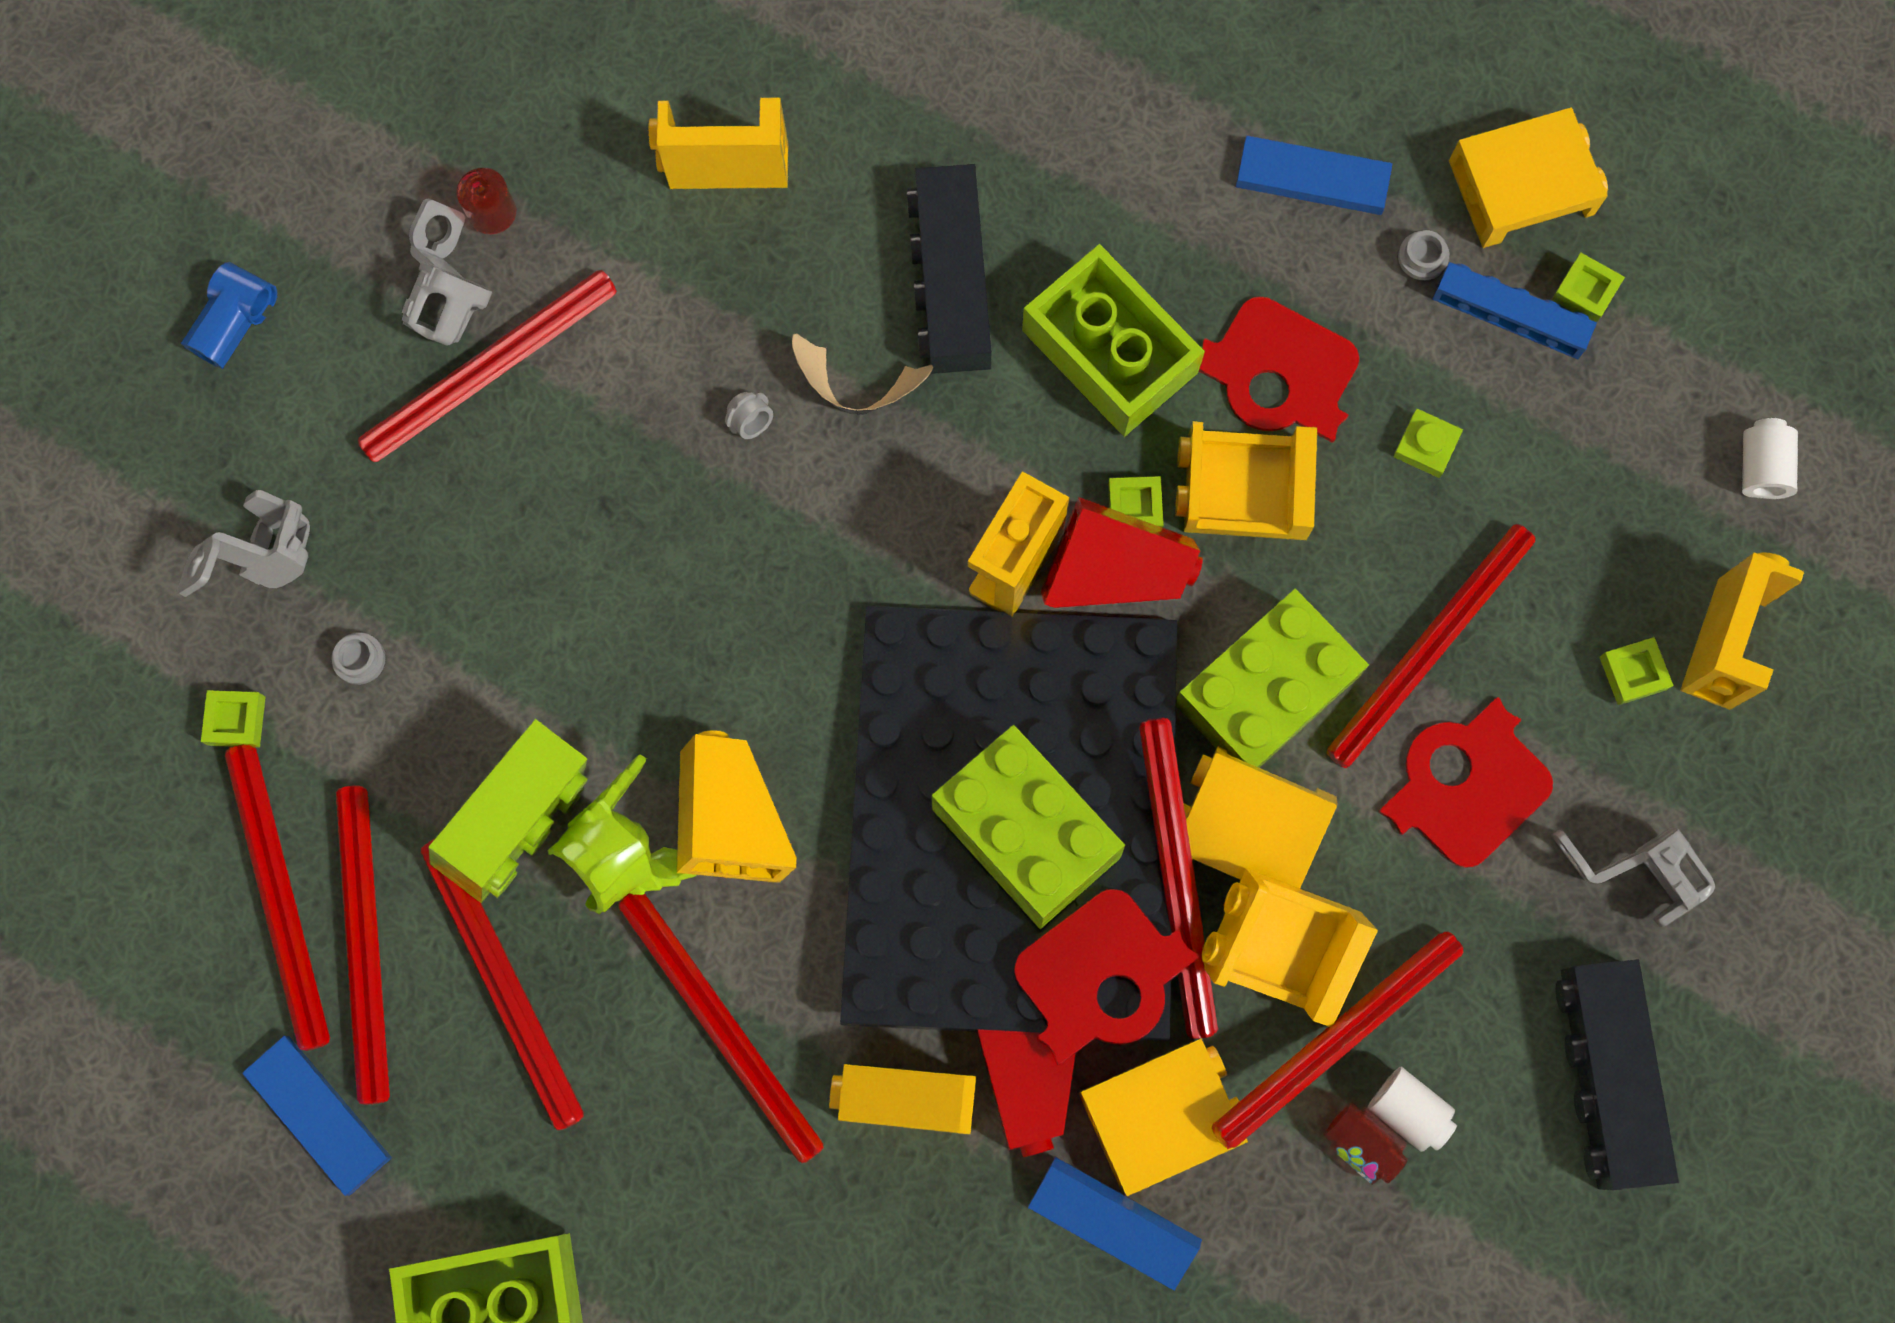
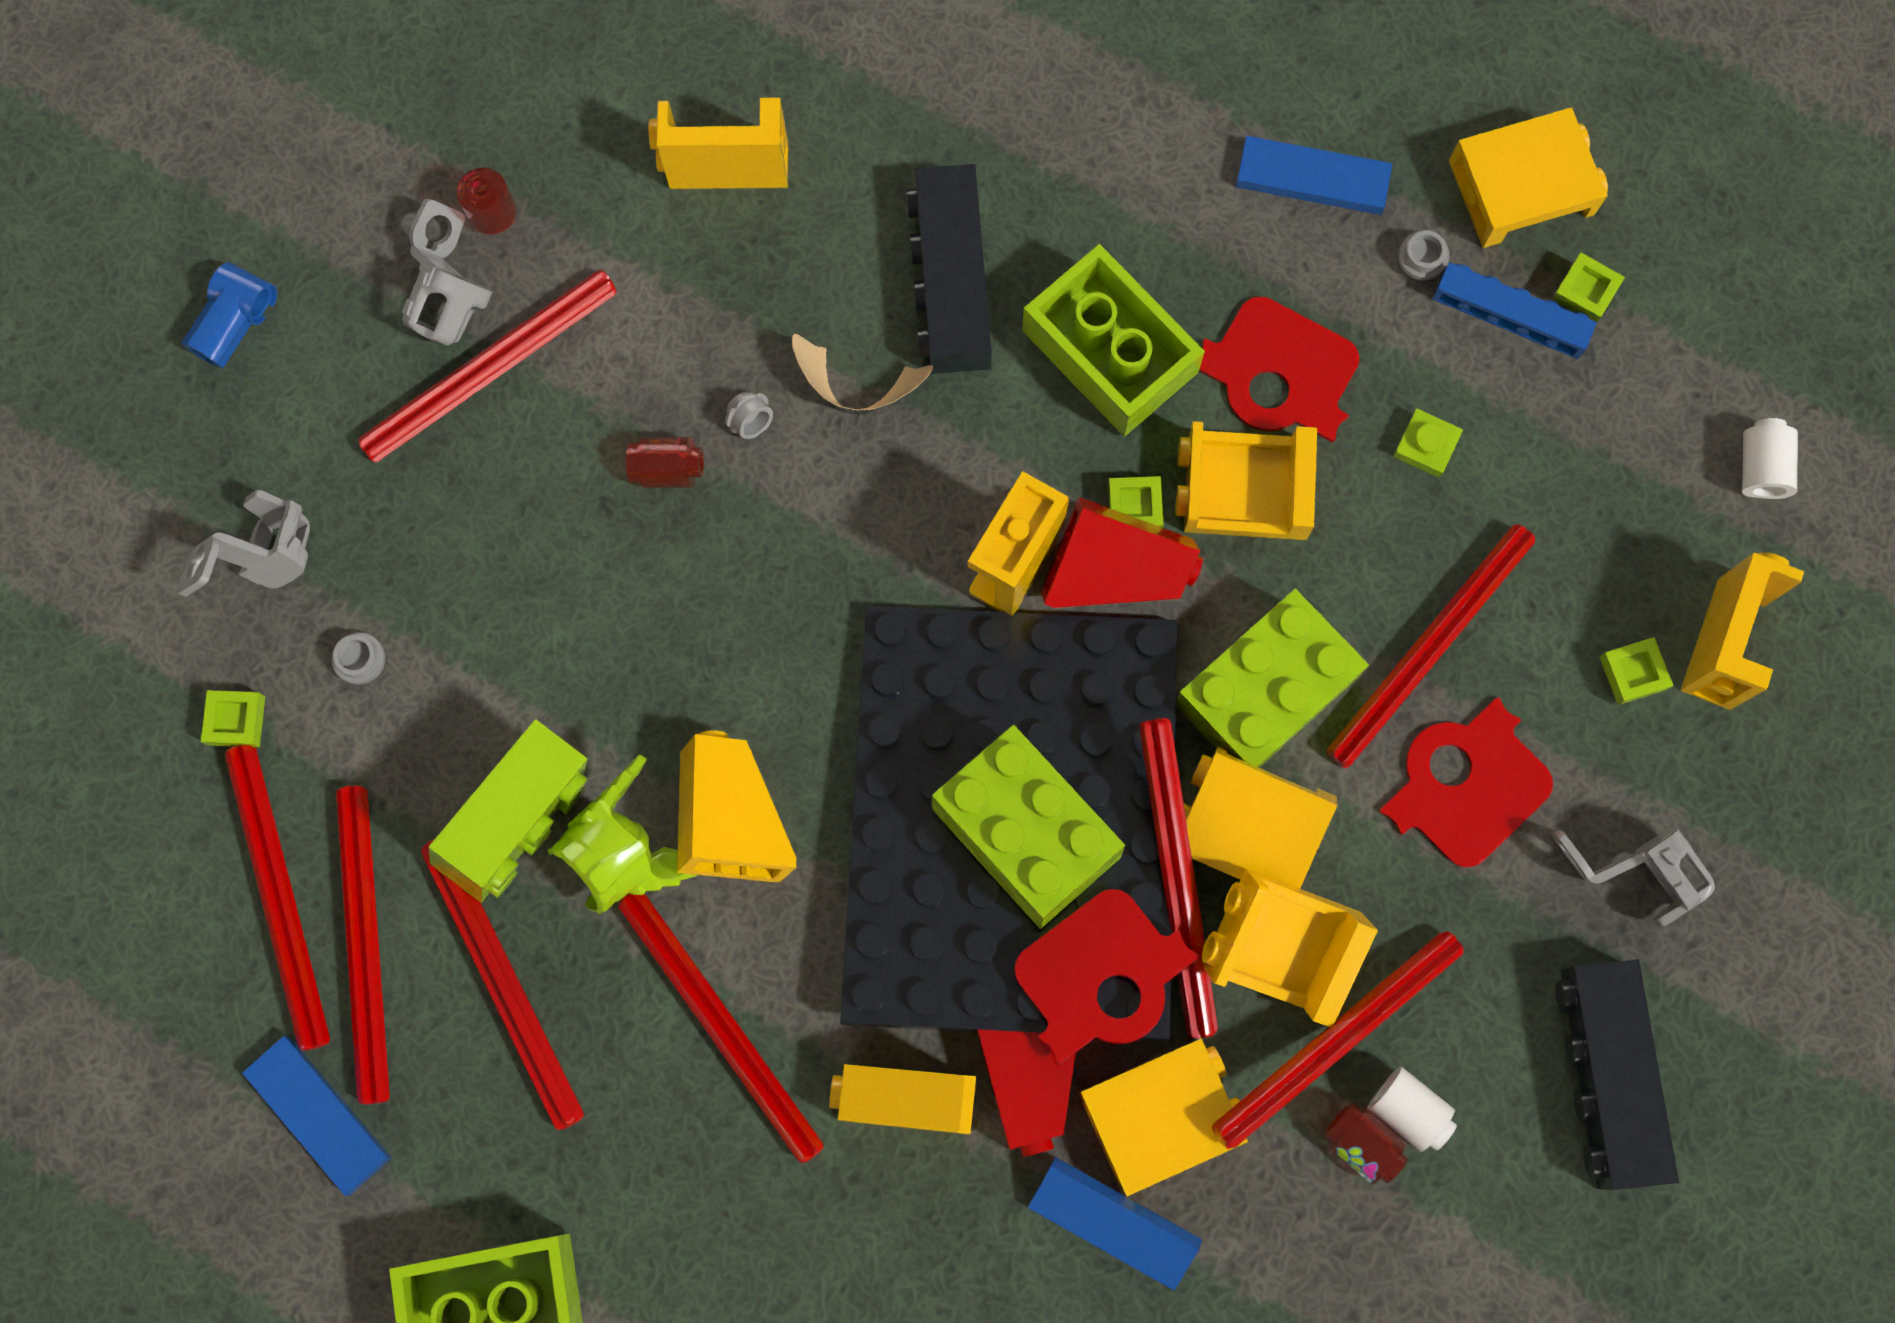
none -> clear red brick [626,437,704,488]

